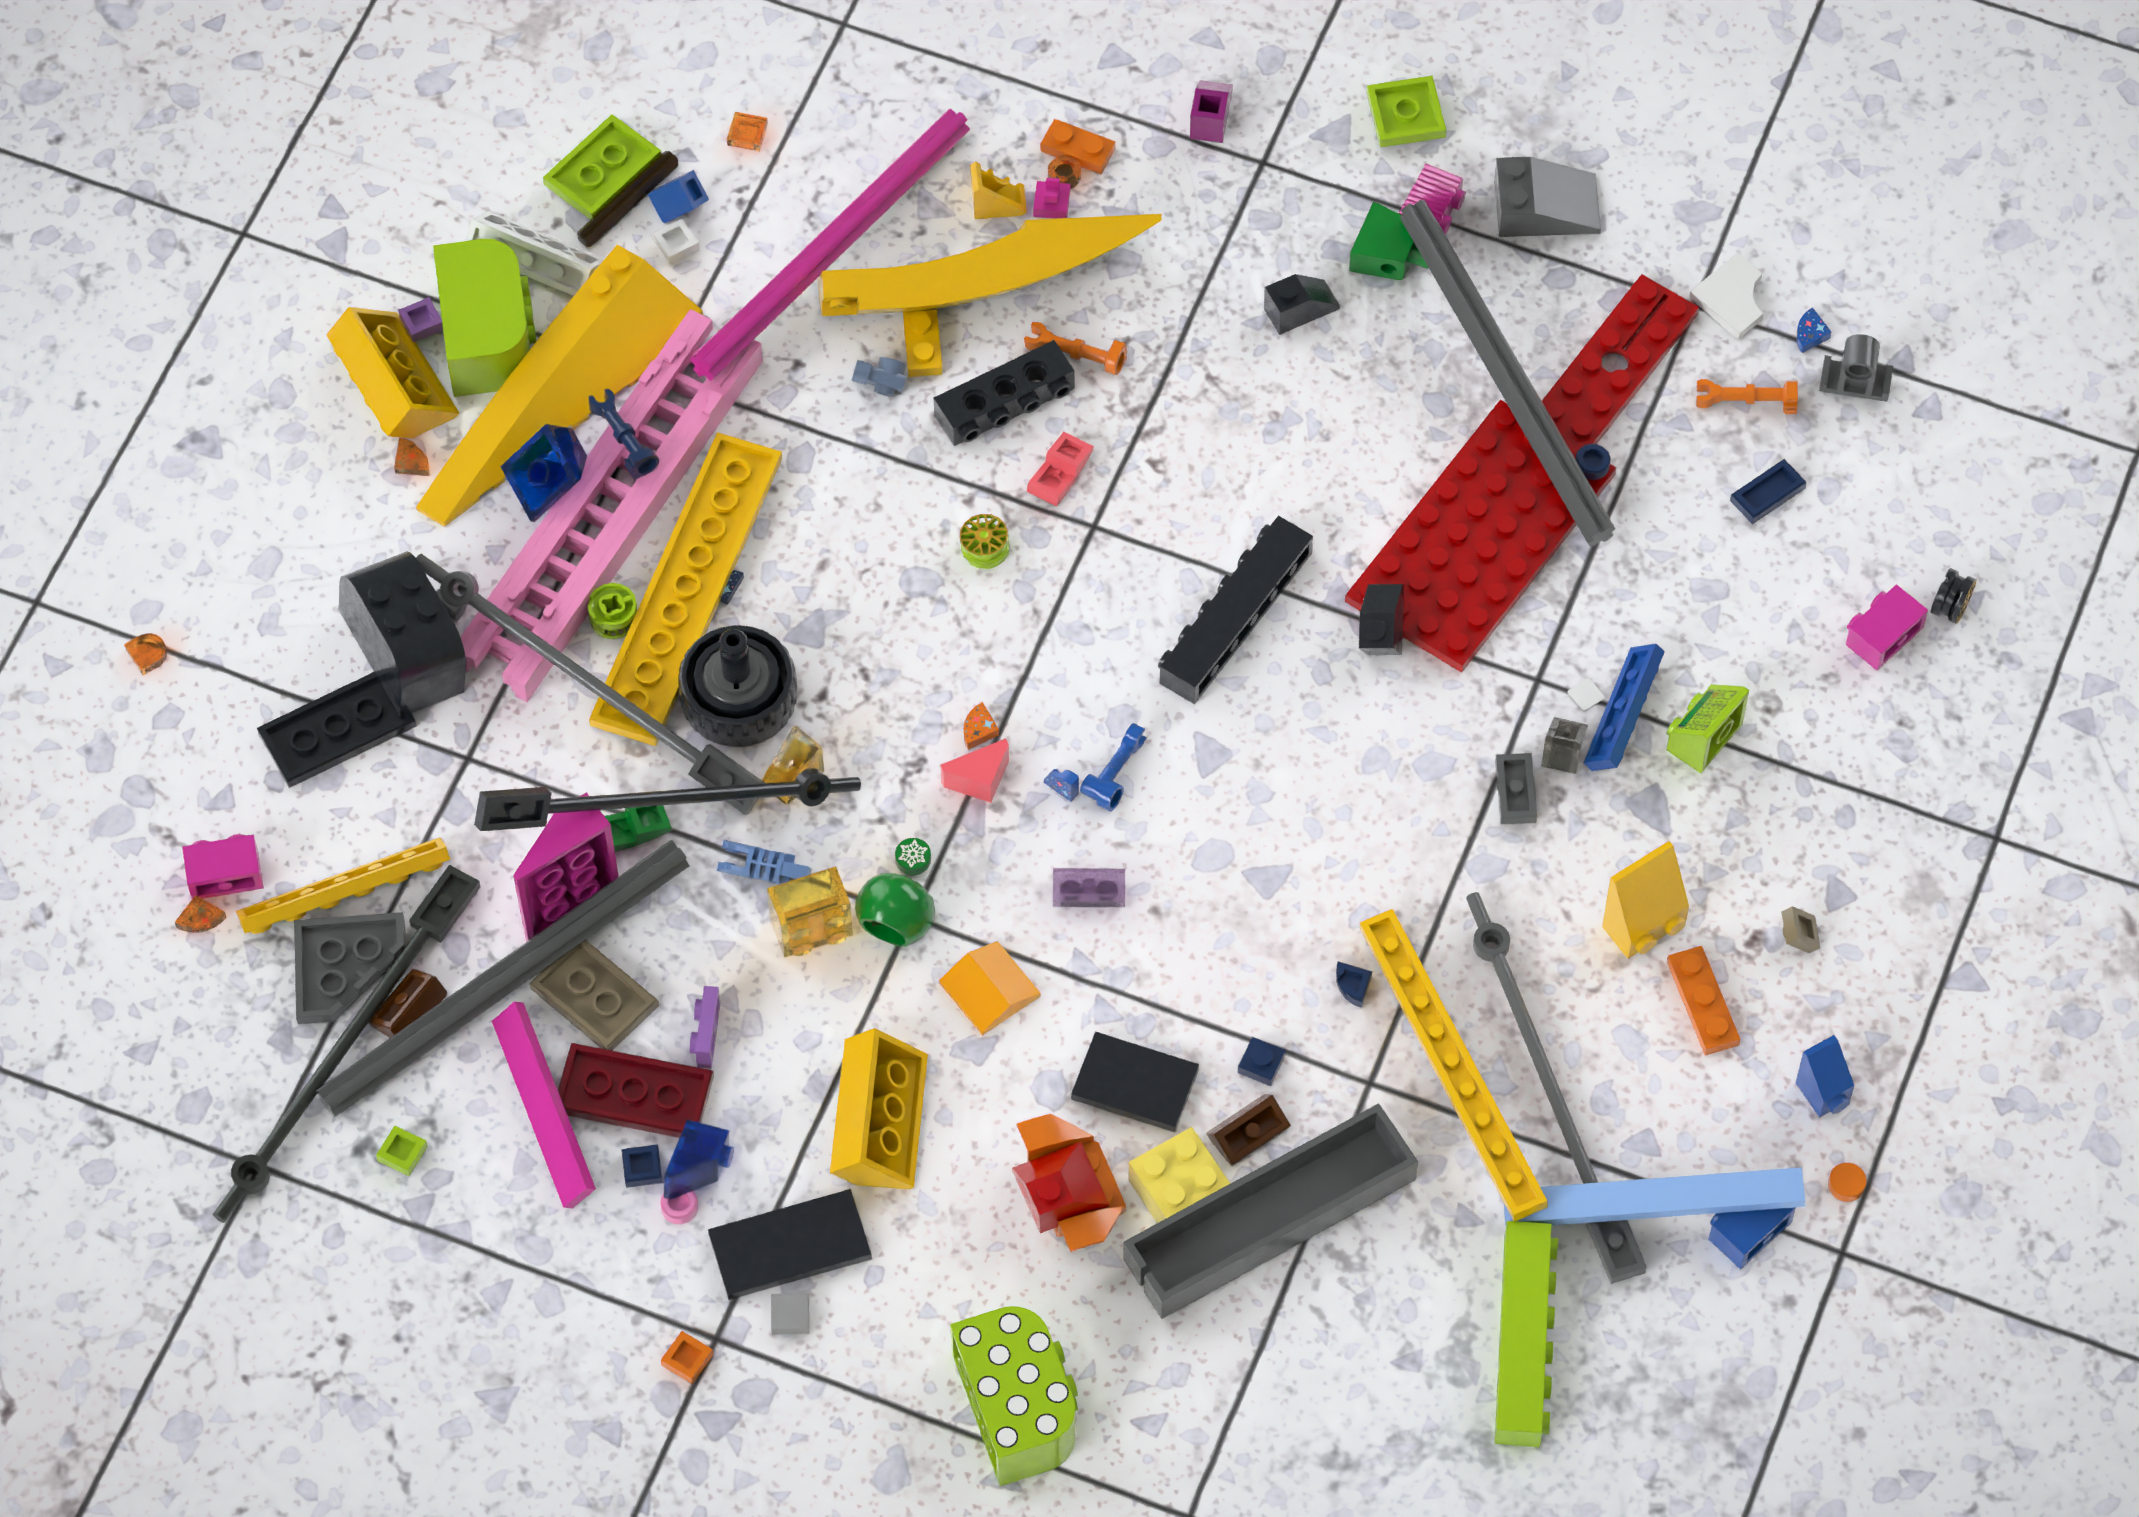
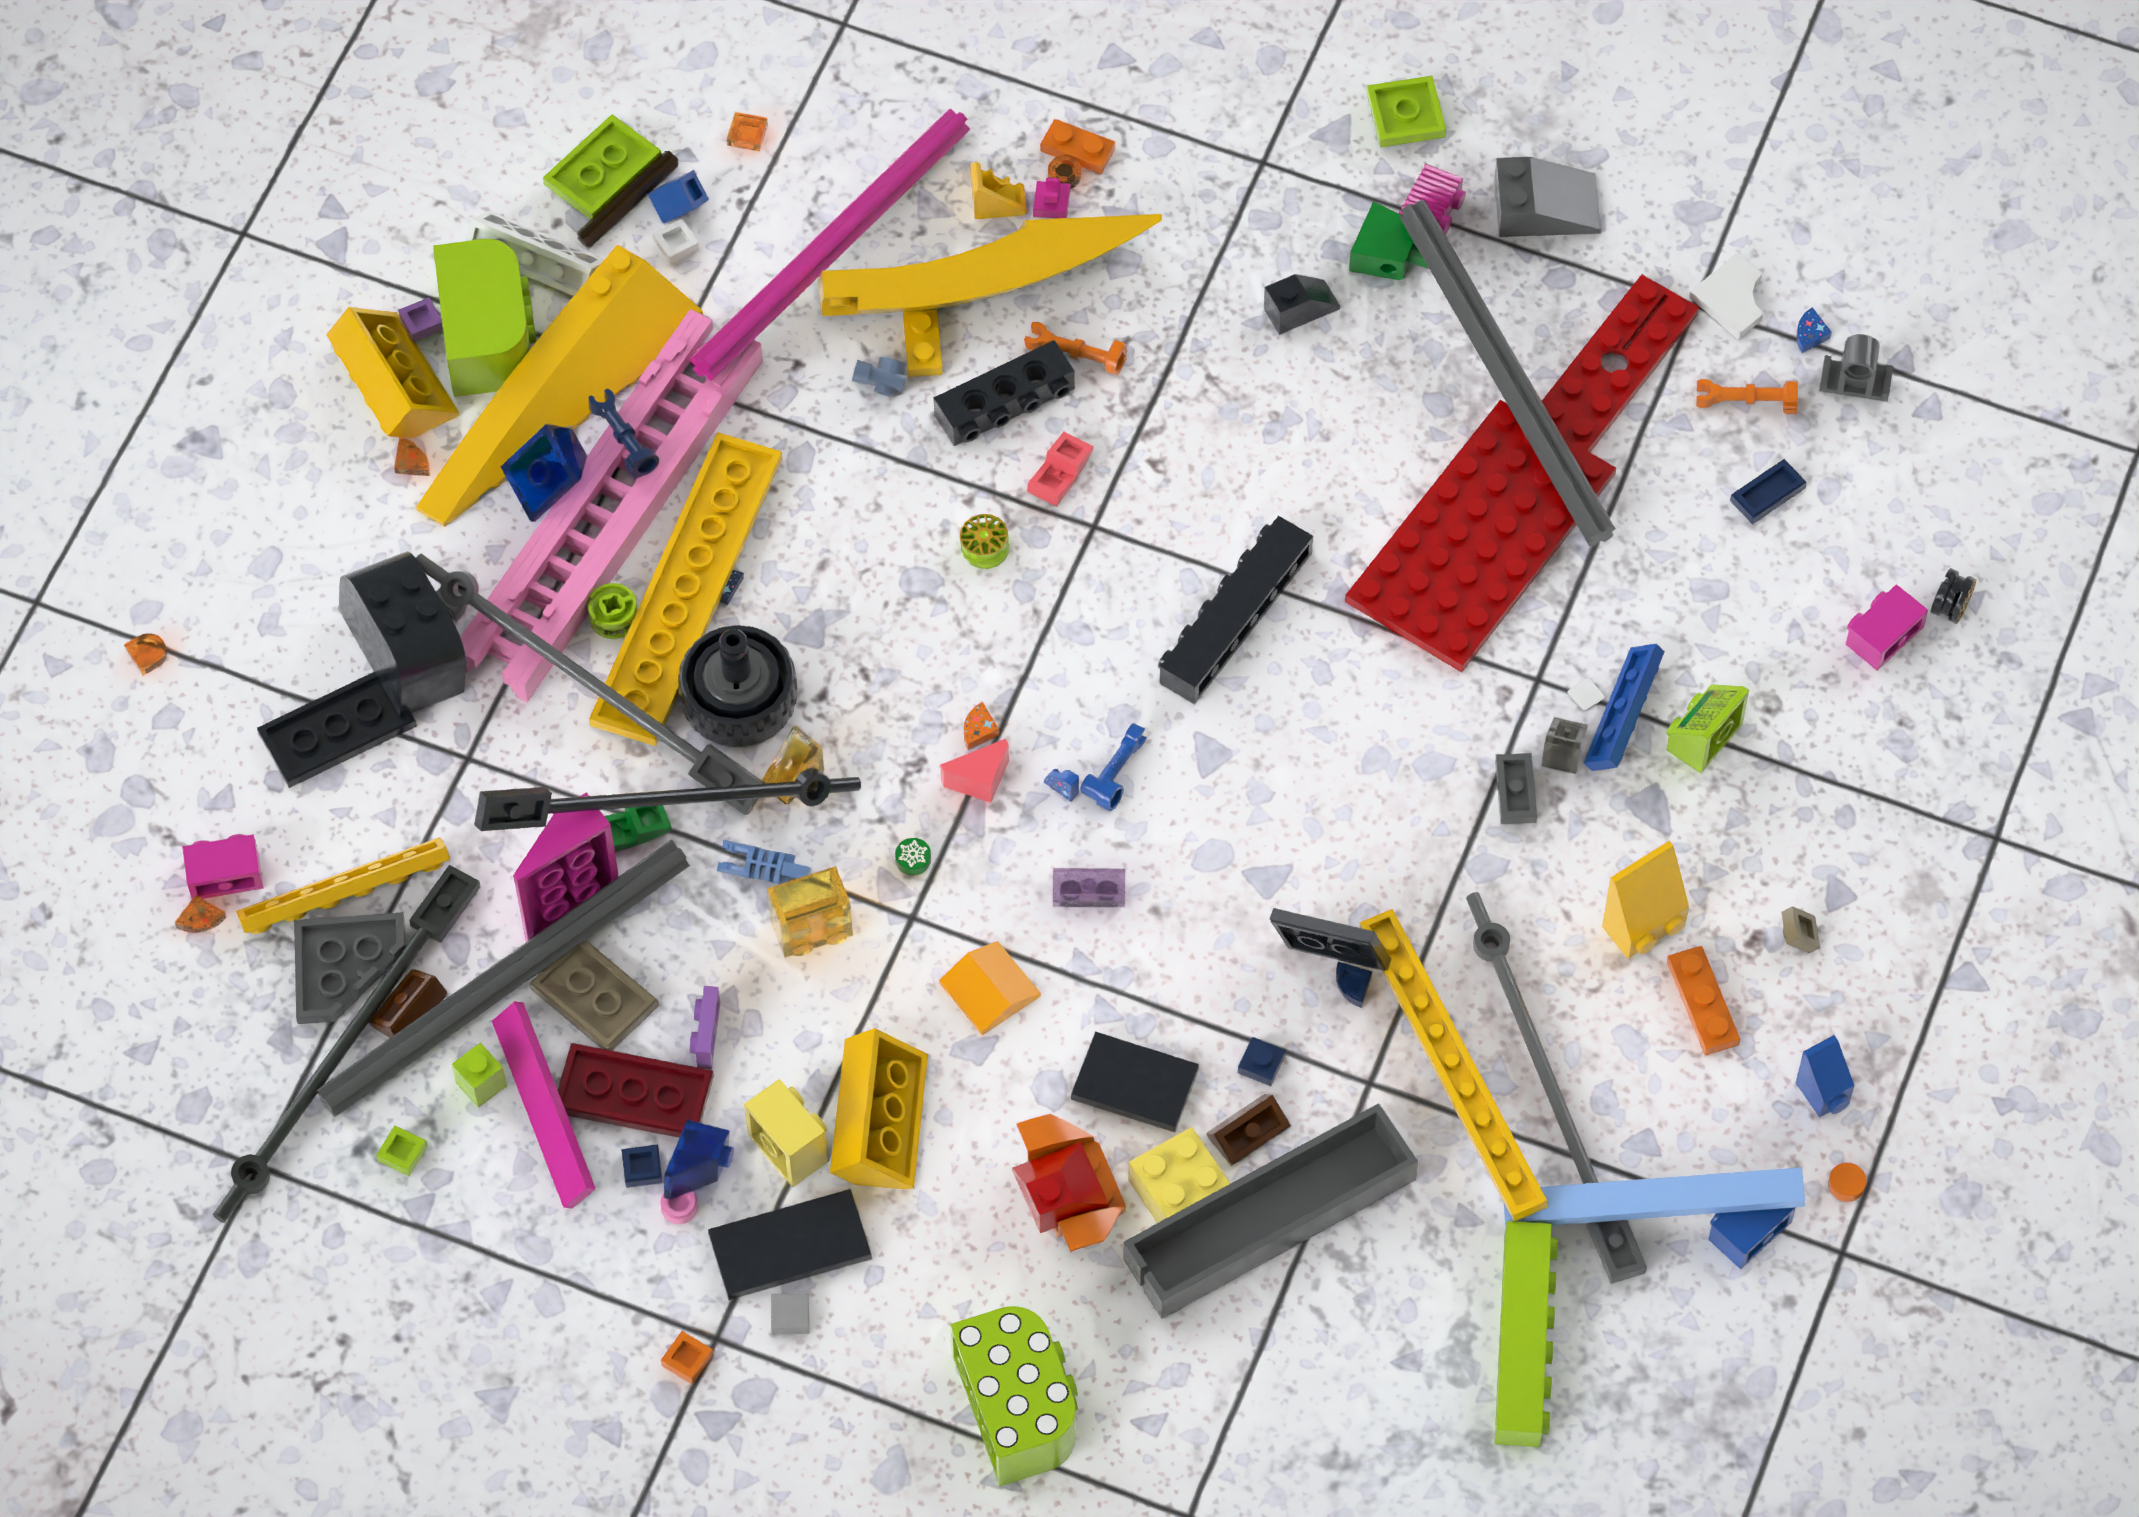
green piece [855,873,935,947] -> none
magenta slope [1190,80,1233,143] -> none
black slope [1359,584,1404,655] -> none
dark blue tile [1576,444,1611,480] -> none
none -> lime brick [451,1042,507,1108]
none -> light yellow brick [744,1078,828,1187]
none -> black tile [1269,908,1391,971]

